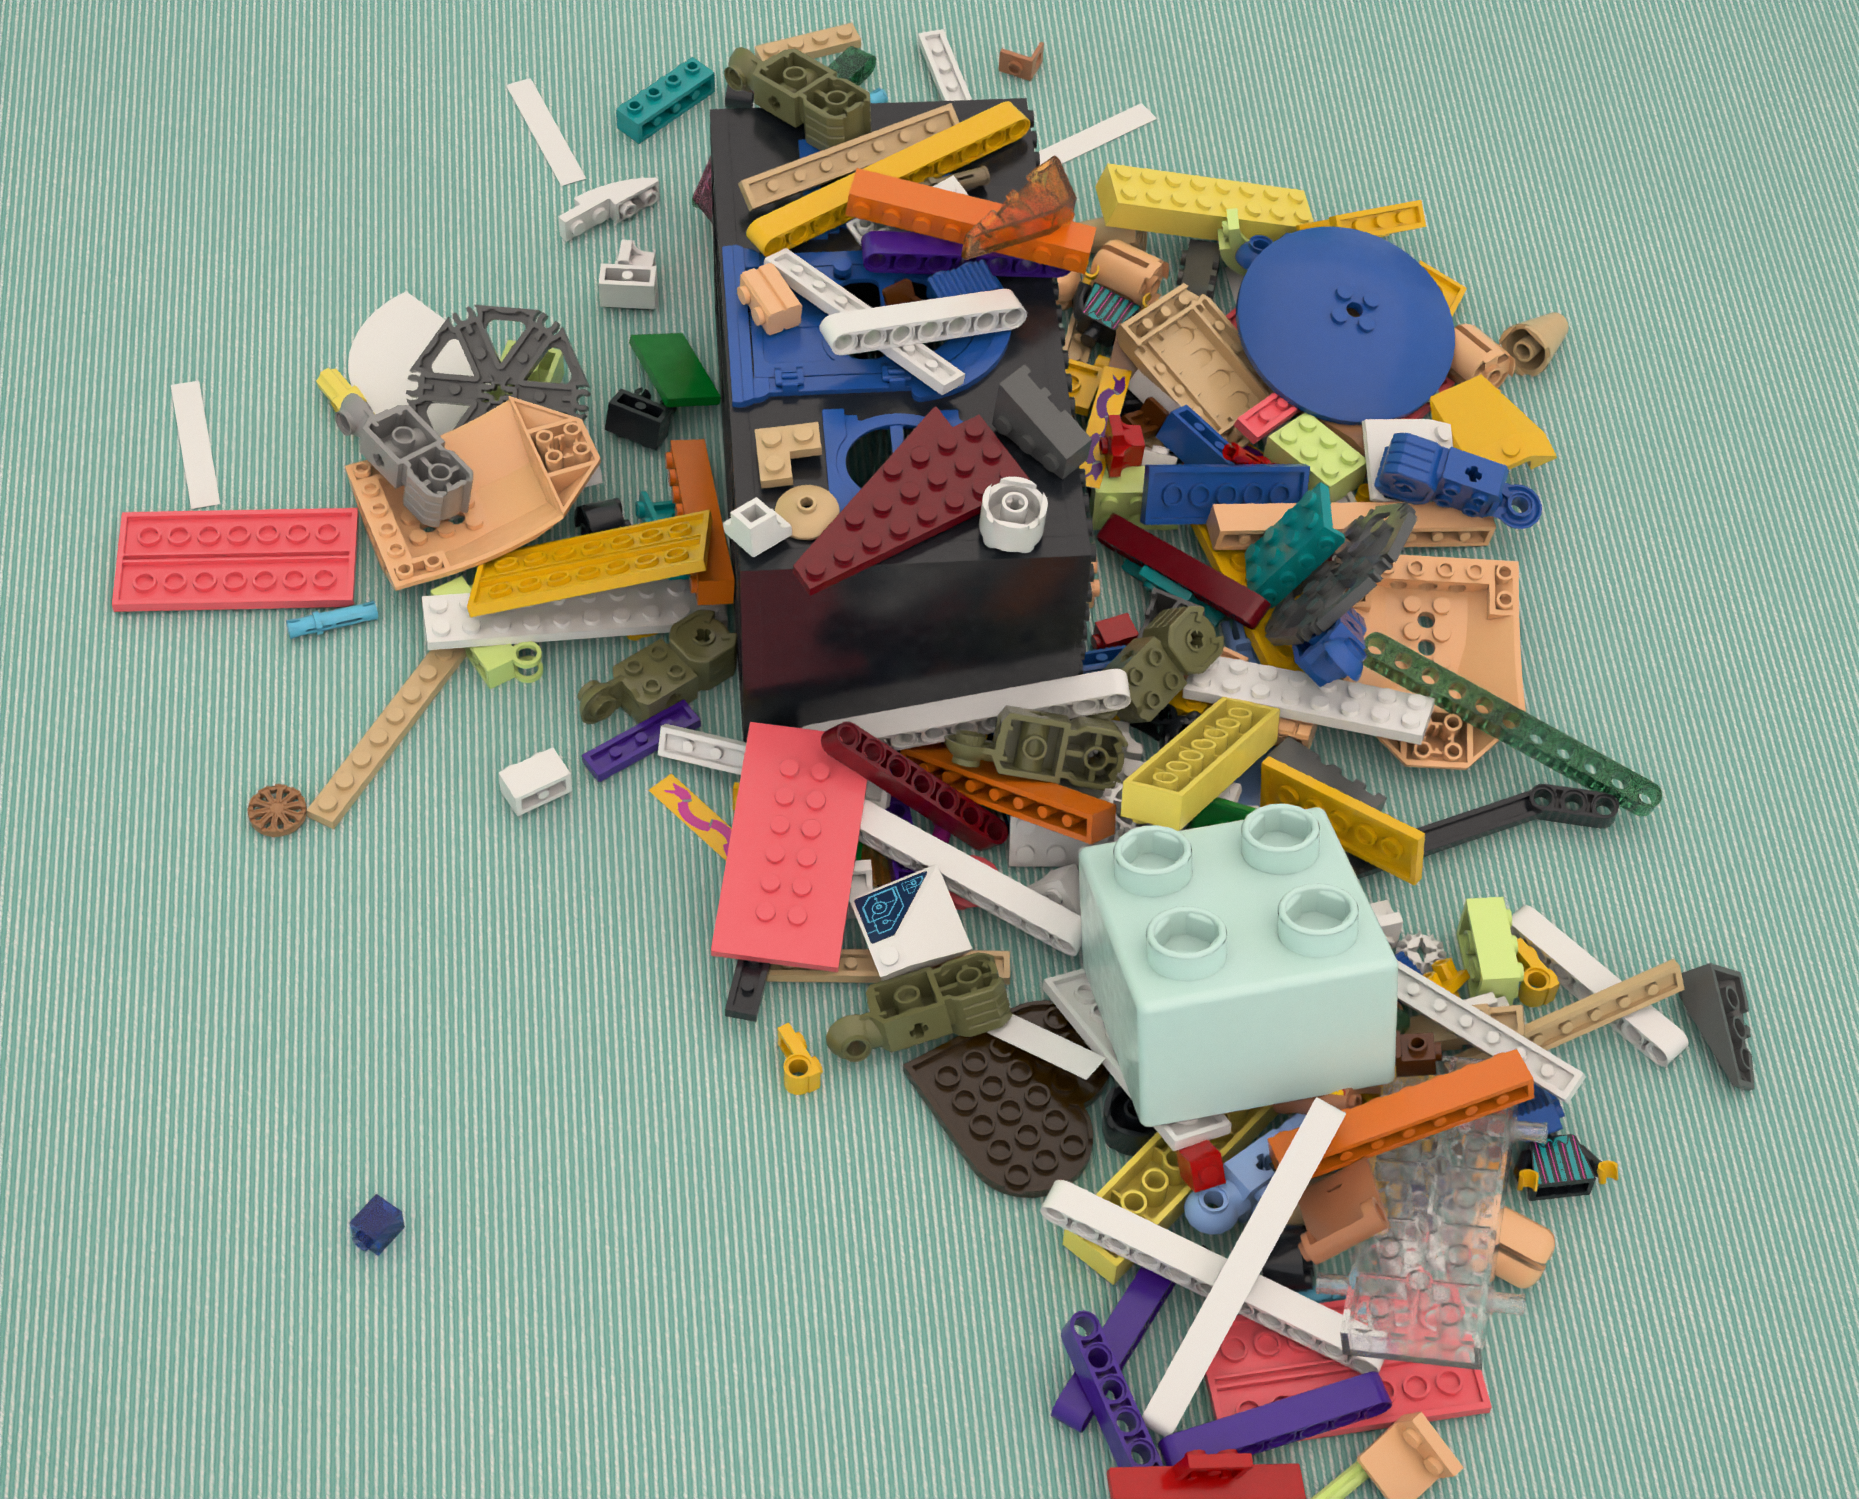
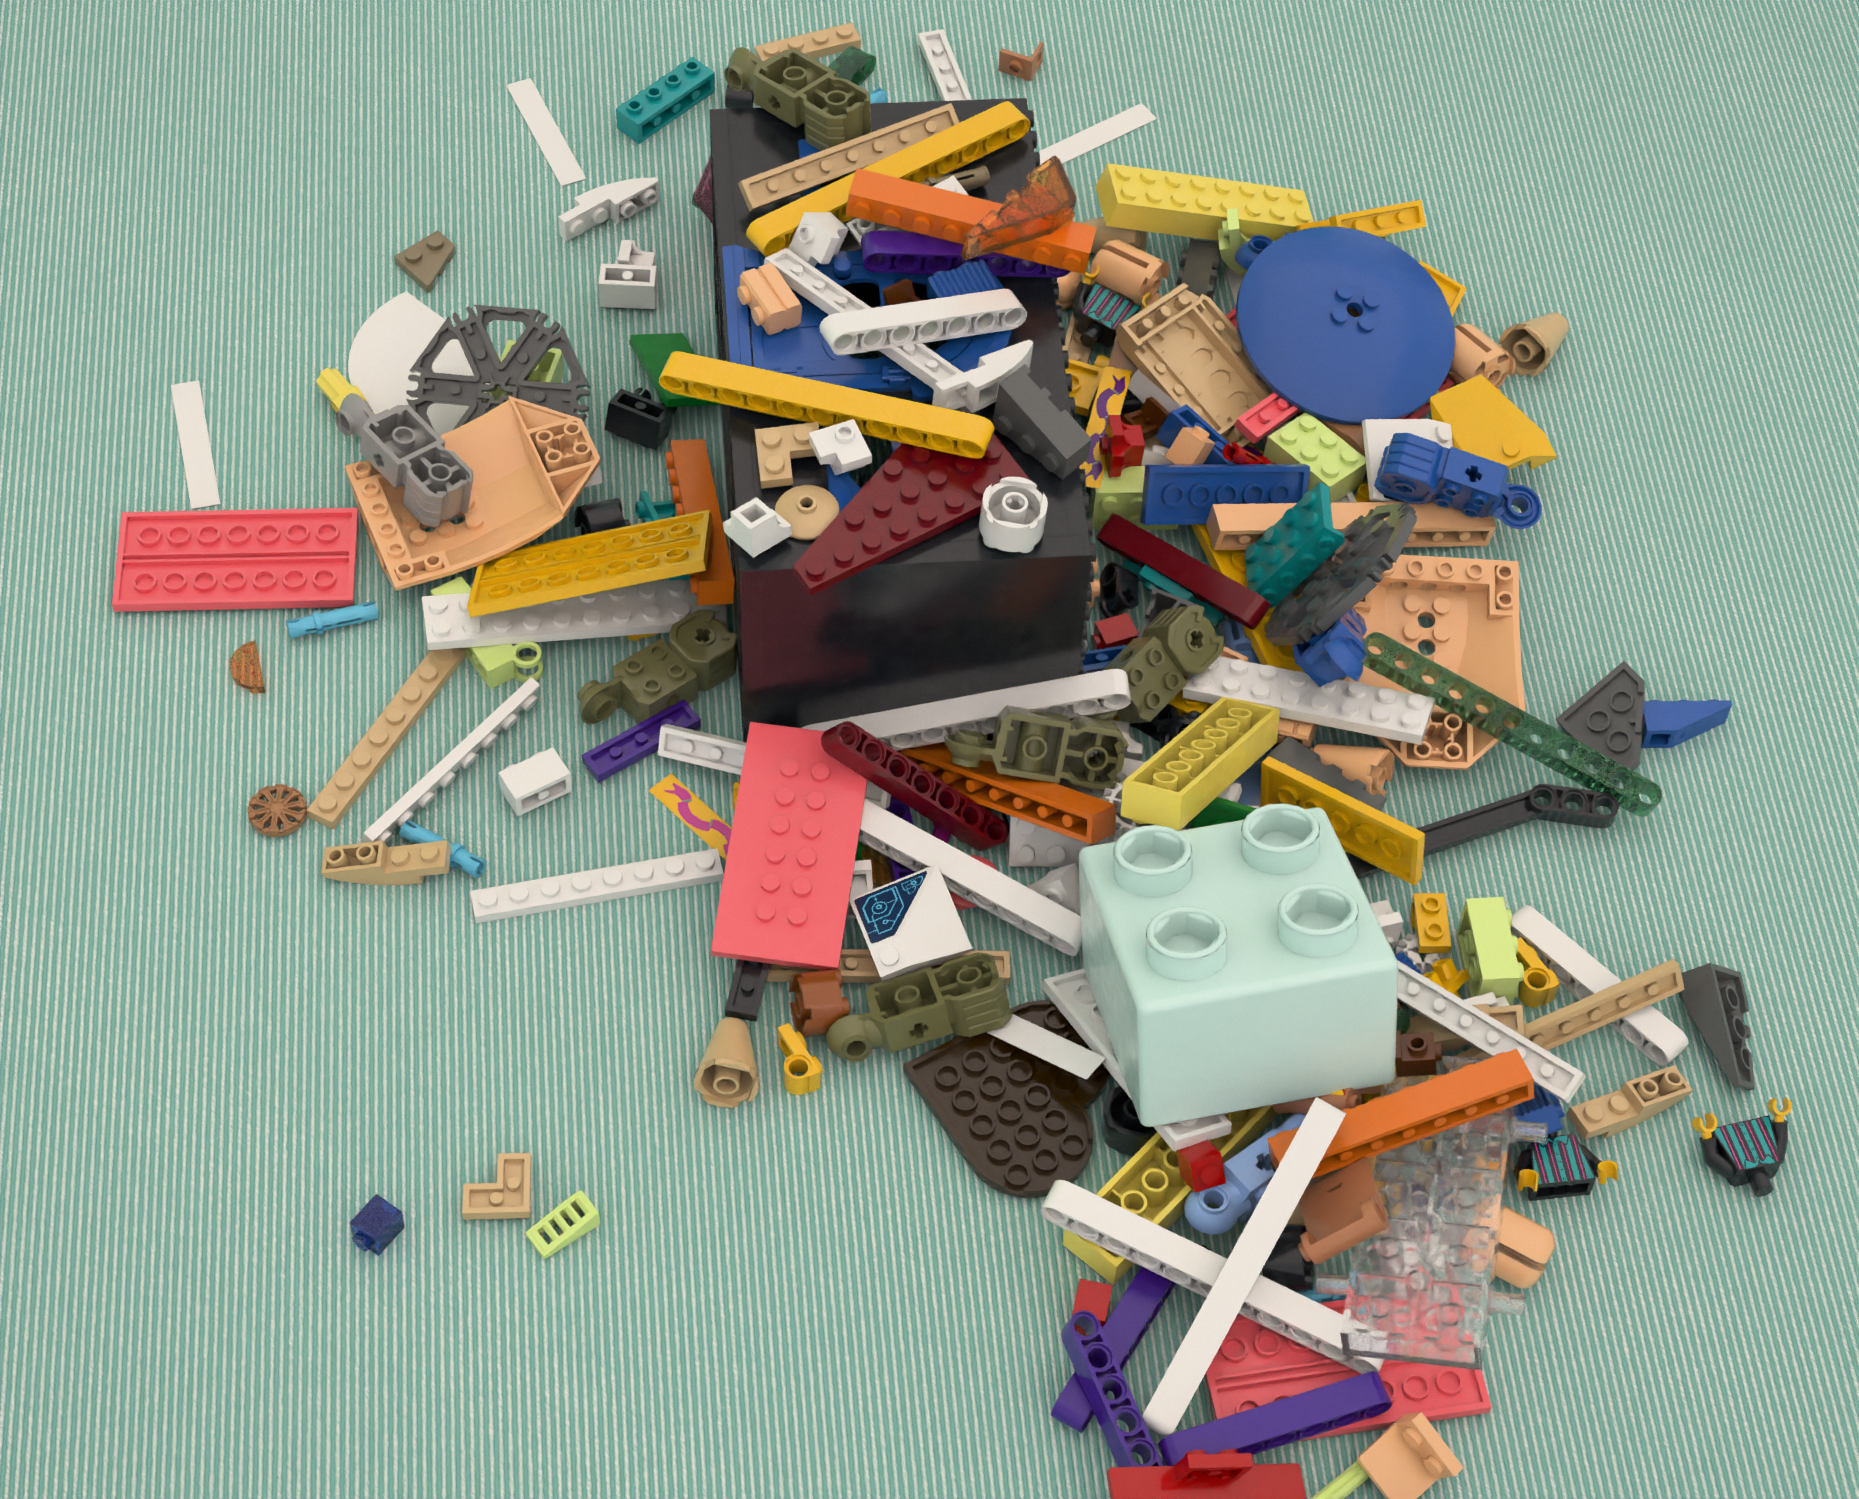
none -> clear orange tile [230,640,266,693]
none -> tan slope [321,840,451,885]
none -> white plate [361,677,540,843]
none -> dark tan wing [394,230,456,293]
none -> medium azure pin [399,820,487,878]
none -> tan plate [462,1153,532,1220]
none -> white plate [470,848,724,923]
none -> yellowish green slope [525,1190,600,1260]
none -> yellow beam [659,351,995,459]
none -> tan cone [694,1017,759,1108]
none -> white brick [788,212,849,267]
none -> dark orange brick [789,969,850,1038]
none -> white brick [809,419,872,476]
none -> white slope [932,339,1033,413]
none -> red brick [1072,1279,1113,1336]
none -> black piece [1099,562,1139,618]
none -> light nougat brick [1165,426,1216,465]
none -> light nougat cone [1310,744,1395,796]
none -> yellow plate [1411,893,1451,953]
none -> dark grey plate [1556,661,1645,784]
none -> tan slope [1566,1065,1693,1140]
none -> blue slope [1642,699,1732,748]
none -> torso [1692,1098,1792,1197]

